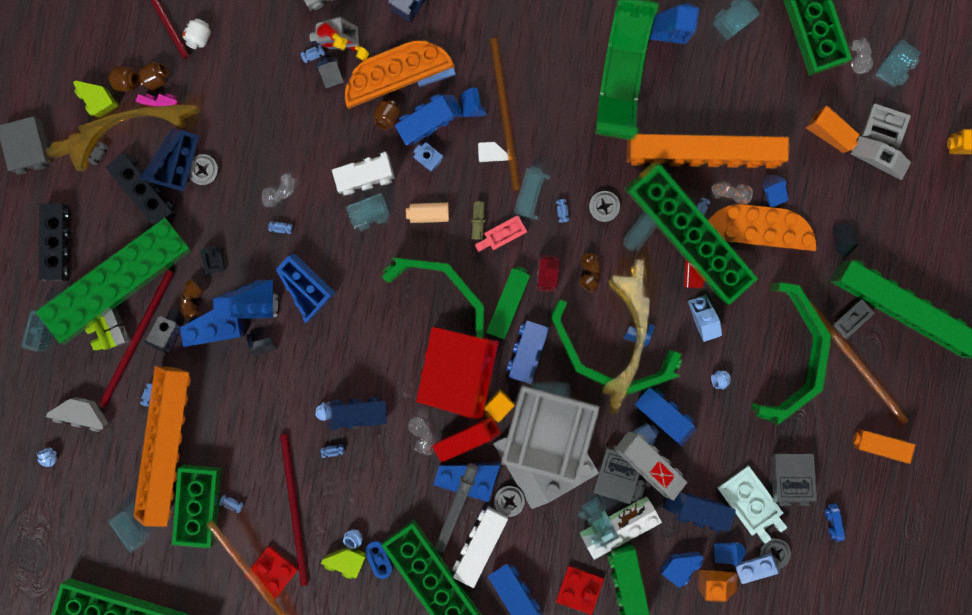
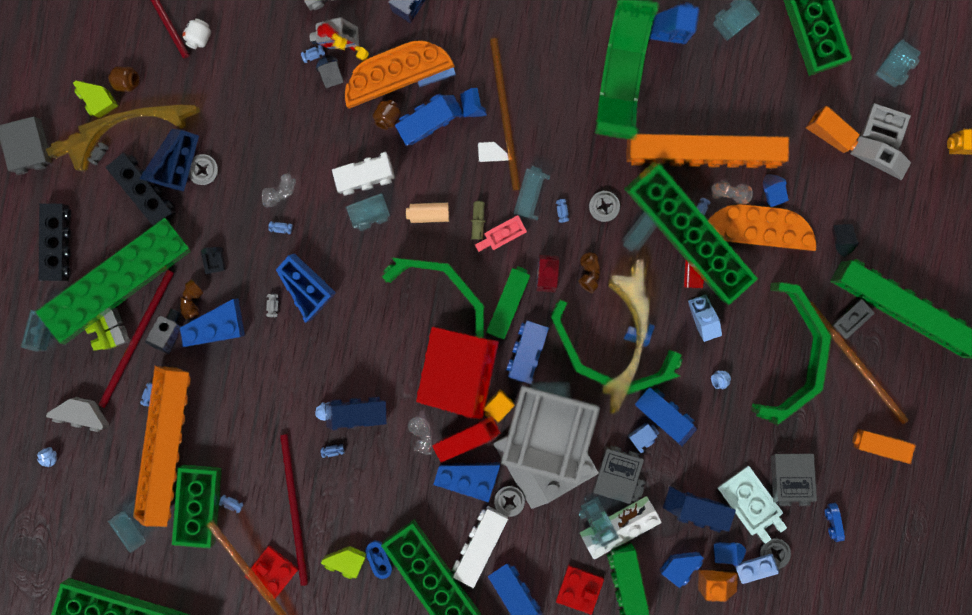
dark pink slope [136,93,182,109] -> none
reddish brown head [139,61,169,90] -> none
blue wedge [213,280,273,318] -> none
black tile [247,333,277,356] -> none
light blue plate [343,529,363,549] -> none
medium blue brick [413,142,444,173] -> none
dark grey axle [435,464,478,553] -> none
light grey brick [614,431,687,501] -> none
clear arm [851,38,873,74] -> none

